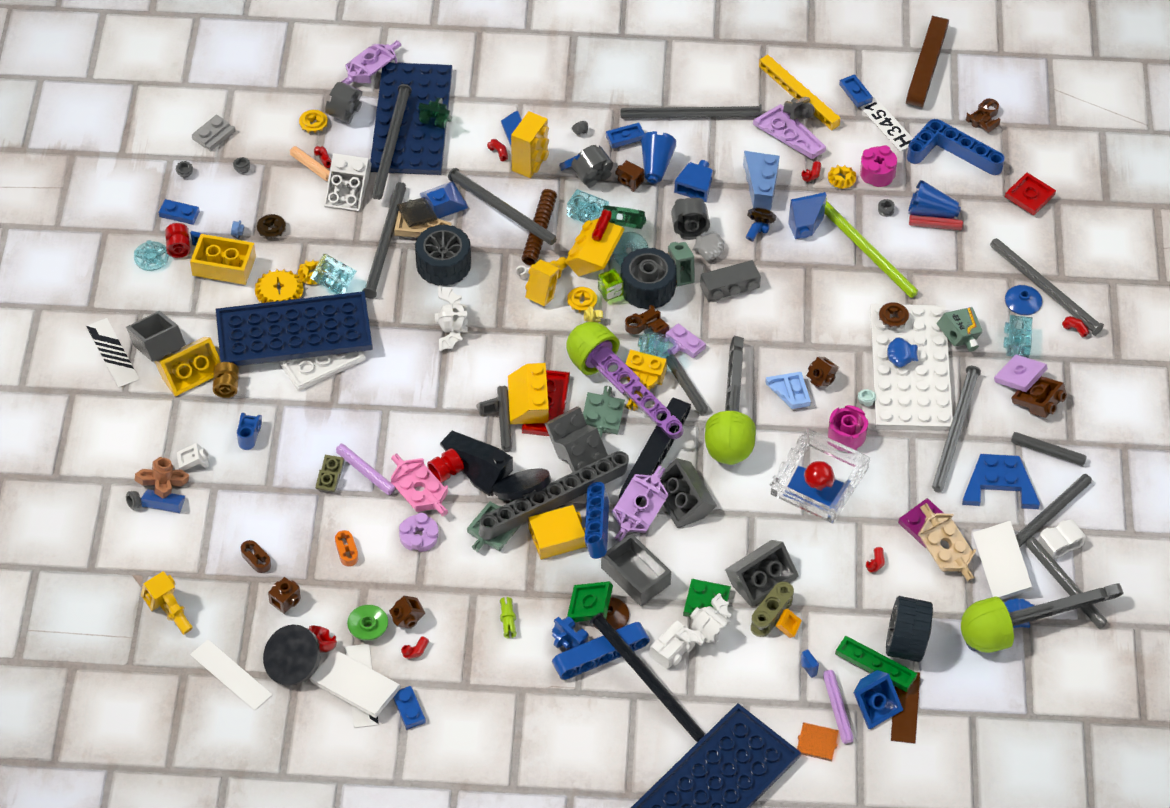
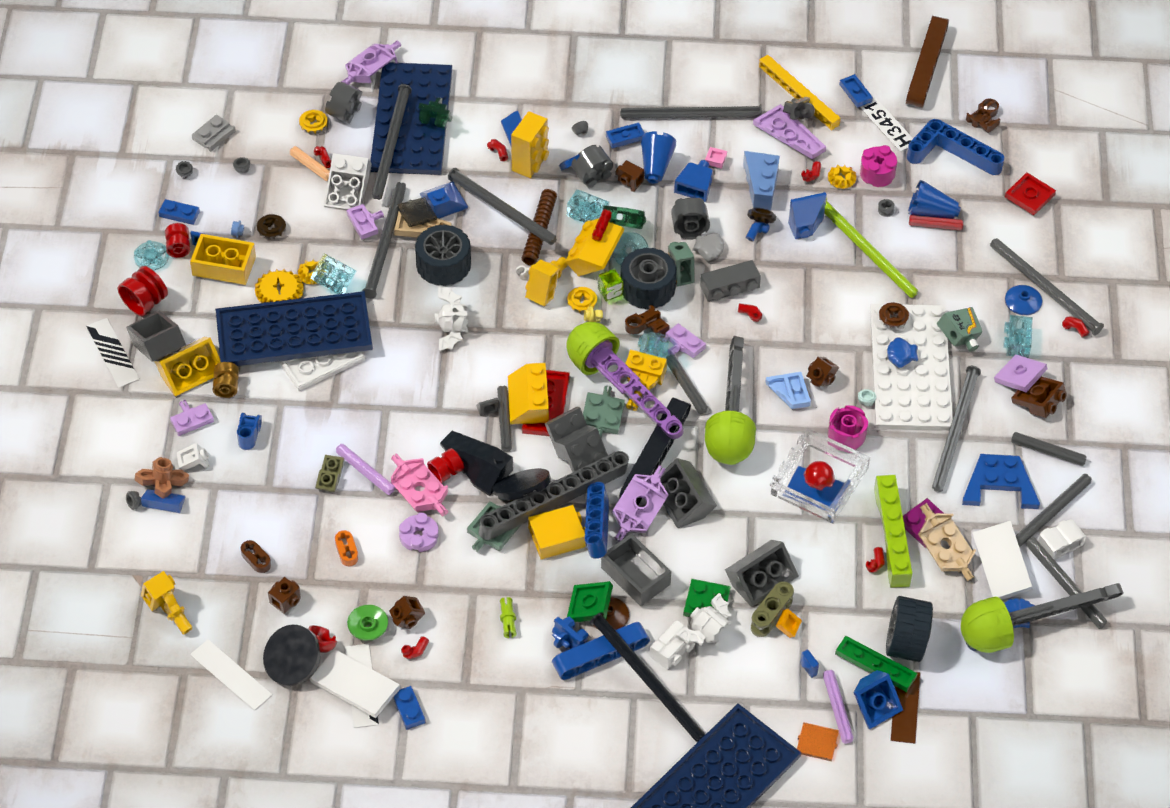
none -> red wheel [117,266,168,316]
none -> lavender plate [170,400,214,436]
none -> lavender plate [347,204,384,240]
none -> bright pink plate [705,147,727,169]
none -> red arm [738,303,762,322]
none -> lime arch [874,475,912,588]

